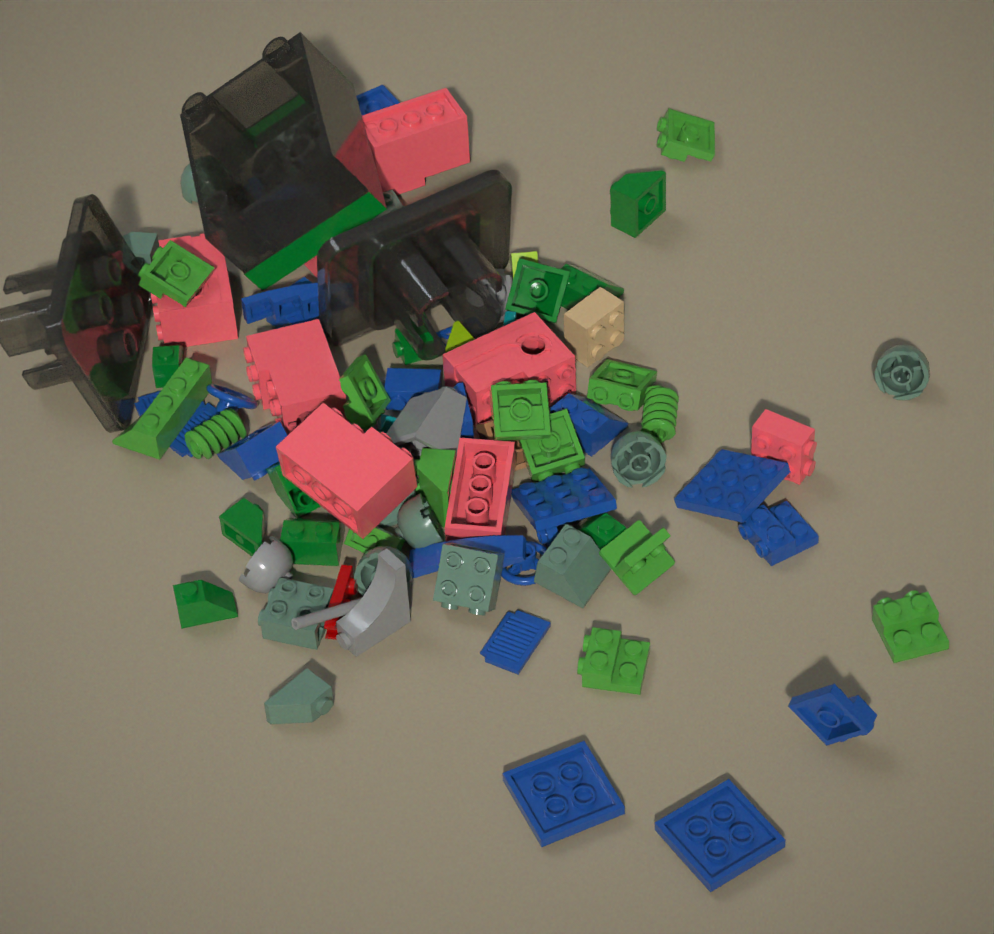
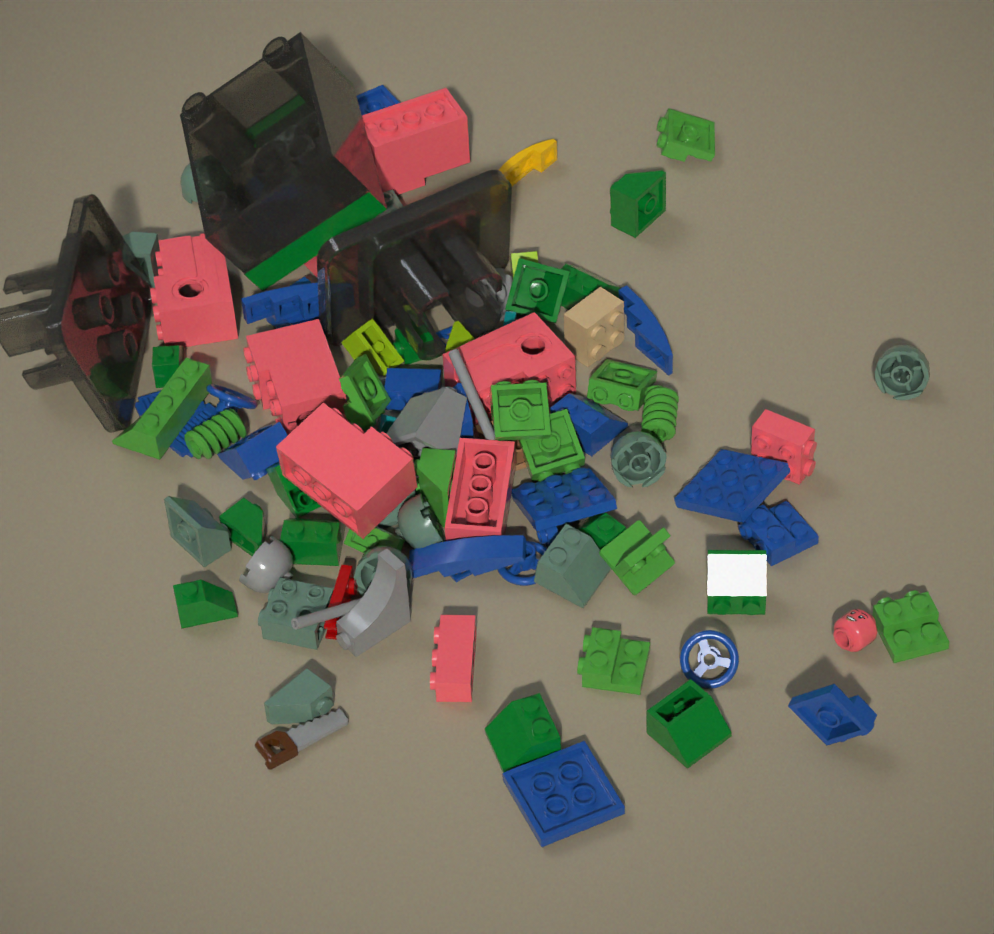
bright green plate [138,240,214,307] -> none
sand green brick [433,542,505,615] -> none
blue window [480,610,551,675] -> none
blue plate [655,779,786,892] -> none
none -> sand green slope [164,496,231,567]
none -> piece [255,708,349,769]
none -> lime slope [341,318,404,376]
none -> coral brick [430,615,477,702]
none -> light grey piece [448,349,495,440]
none -> green slope [485,693,561,773]
none -> yellow slope [489,139,557,213]
none -> blue slope [619,285,673,376]
none -> green slope [646,679,732,769]
none -> blue piece [680,630,739,689]
none -> slope [707,550,766,615]
none -> coral head [833,609,877,652]

